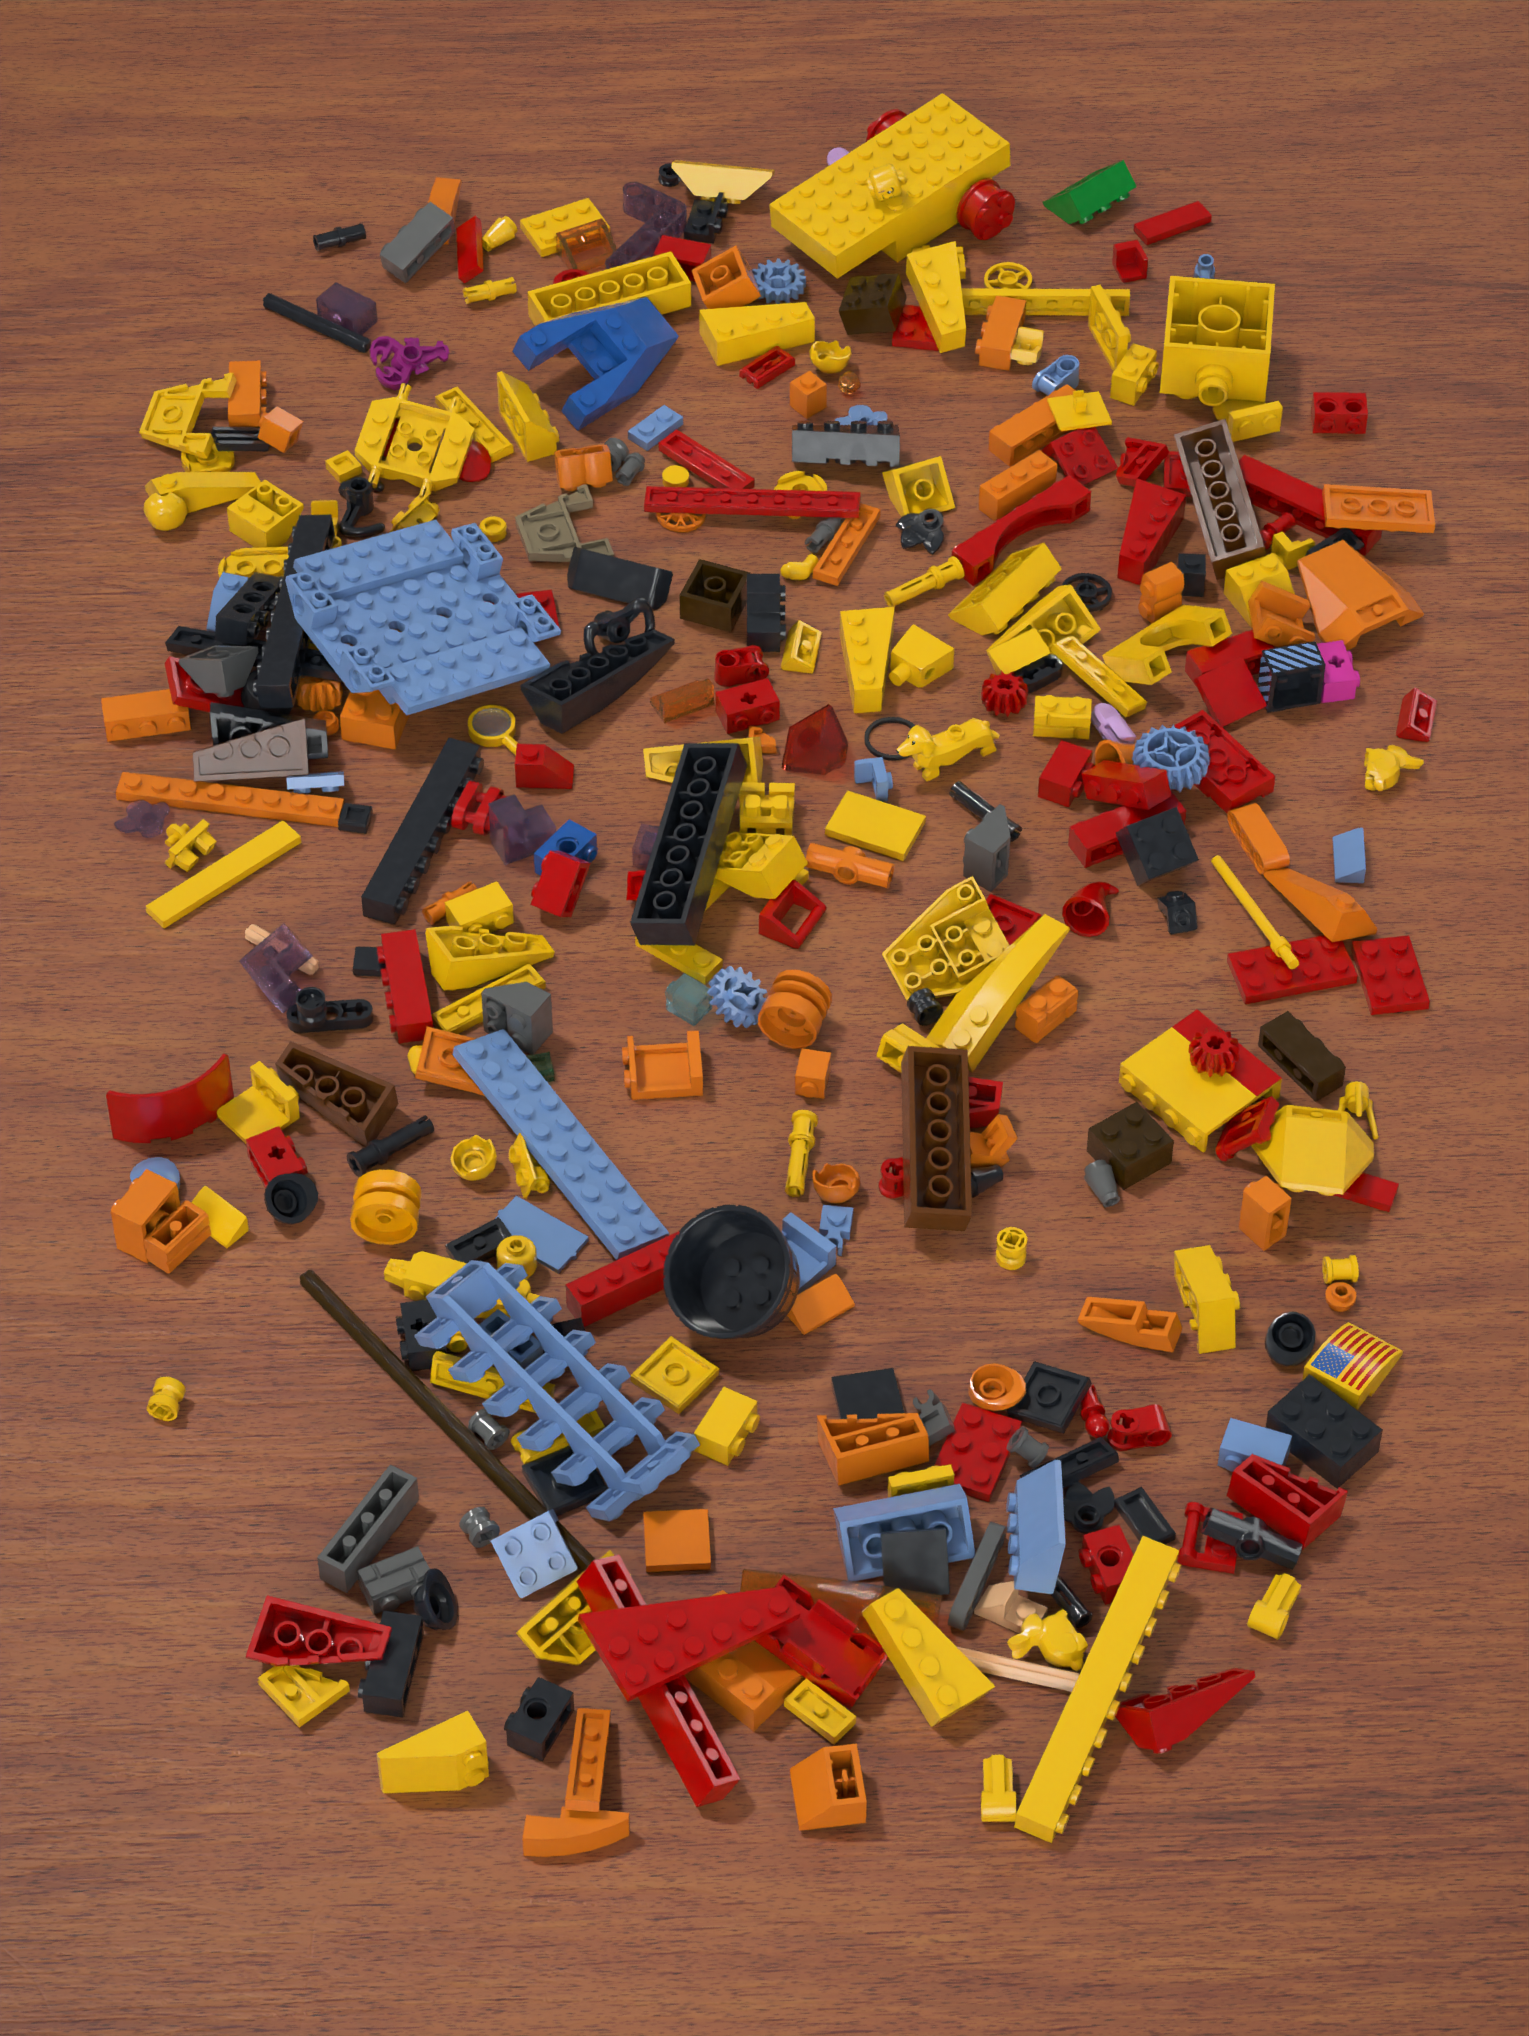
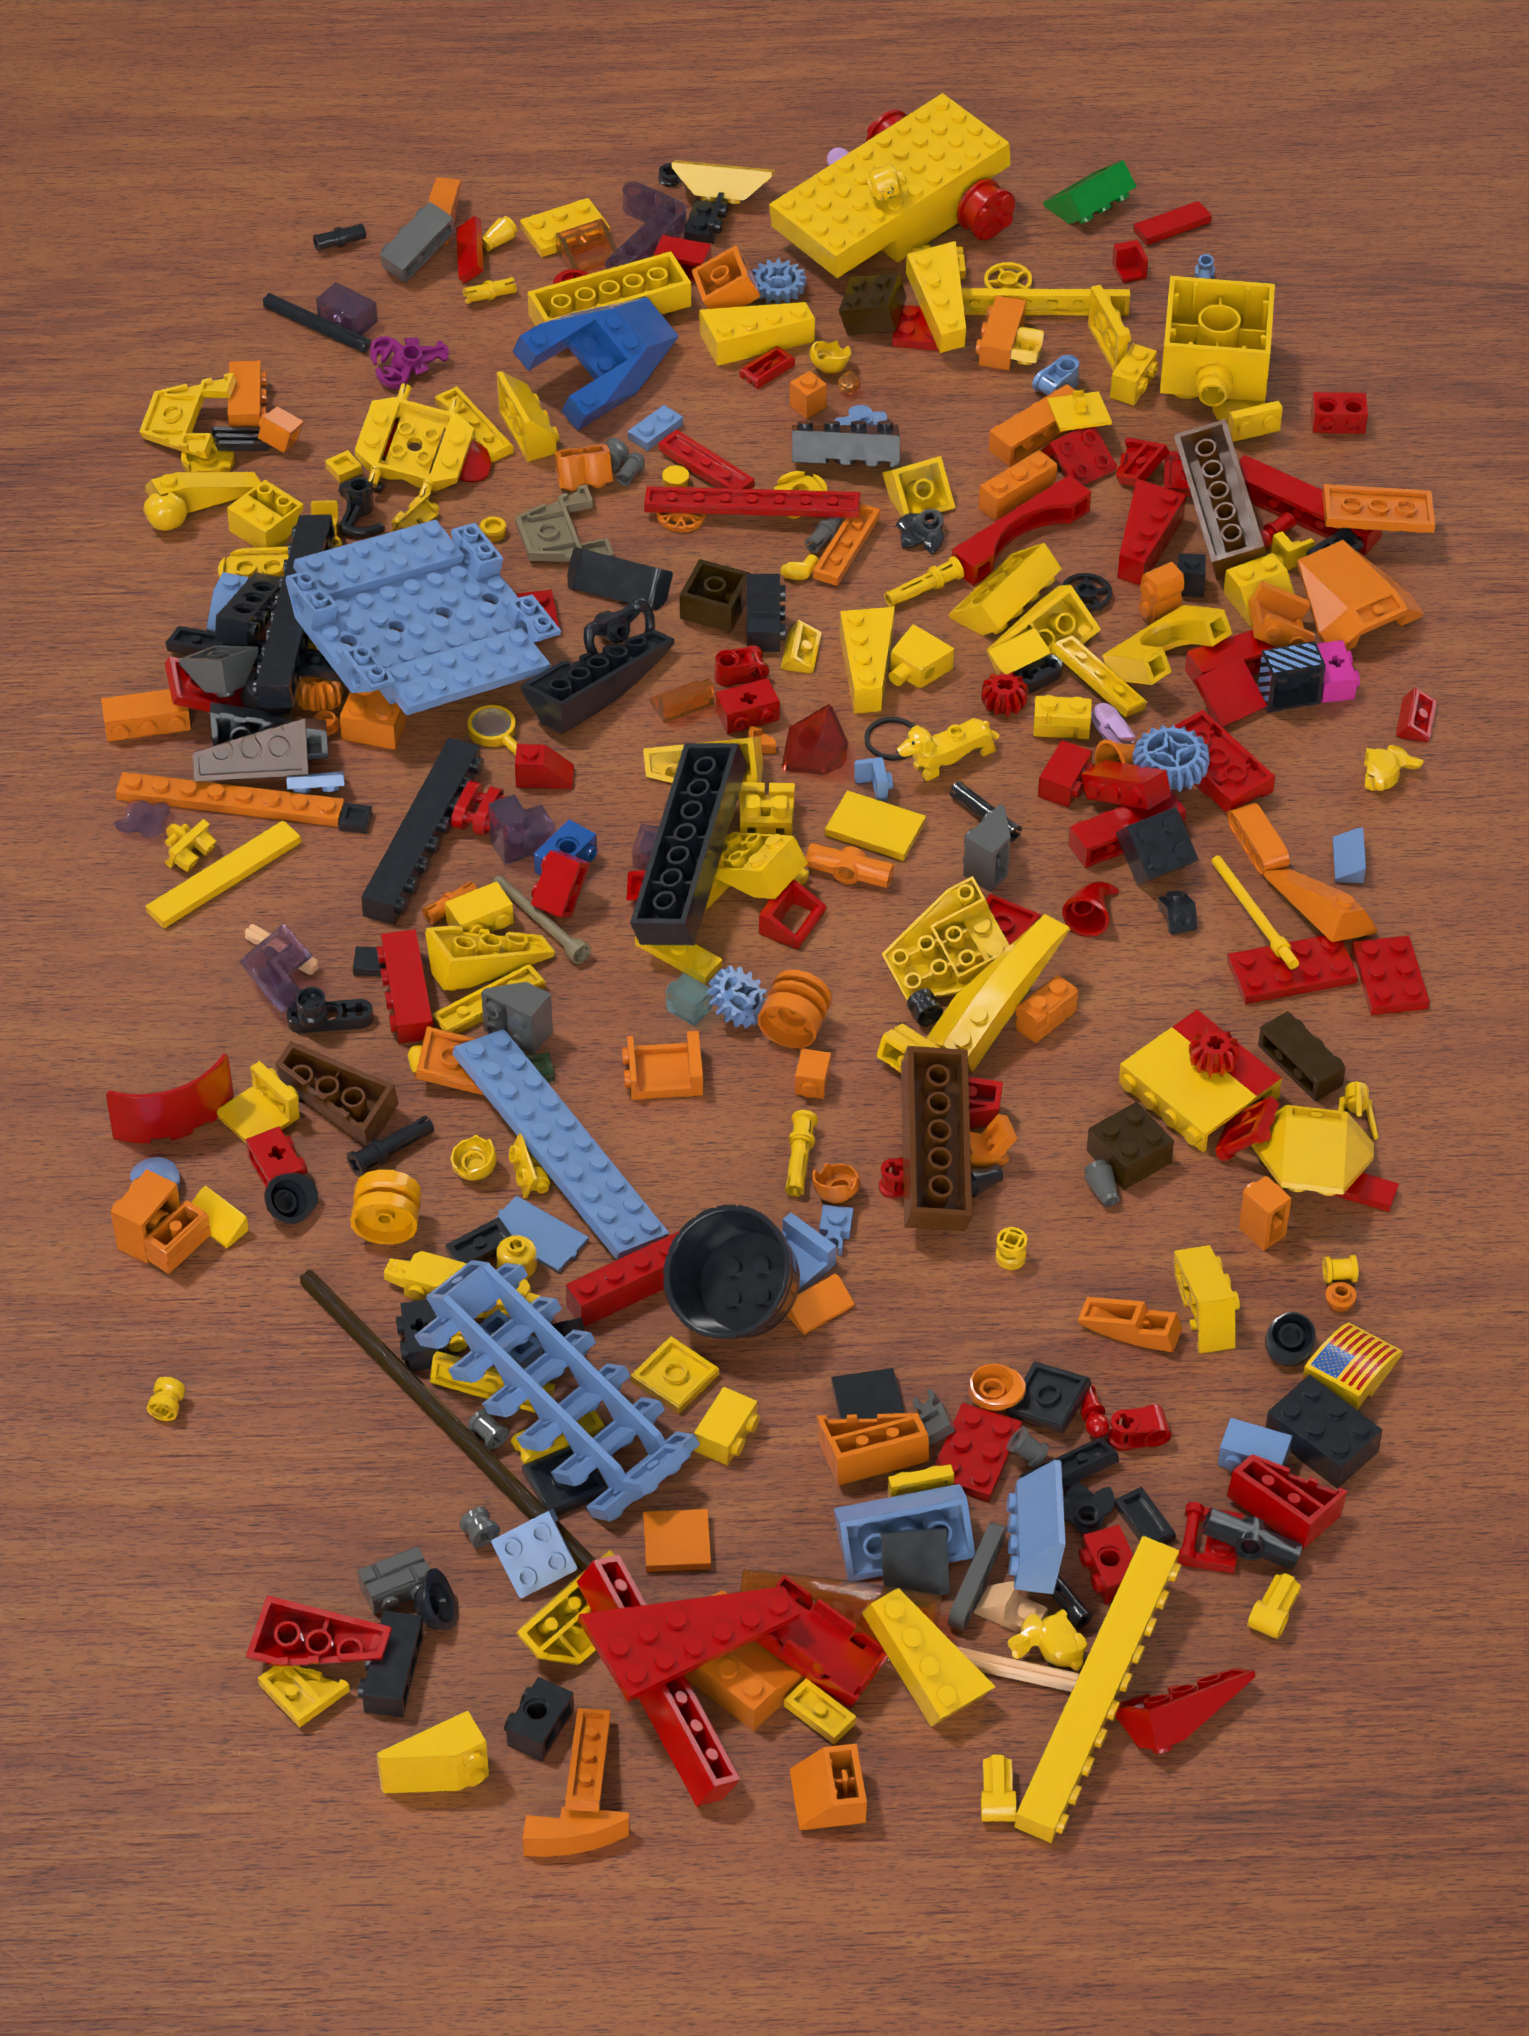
dark grey brick [317,1464,419,1593] -> none
none -> dark tan piece [493,875,591,964]

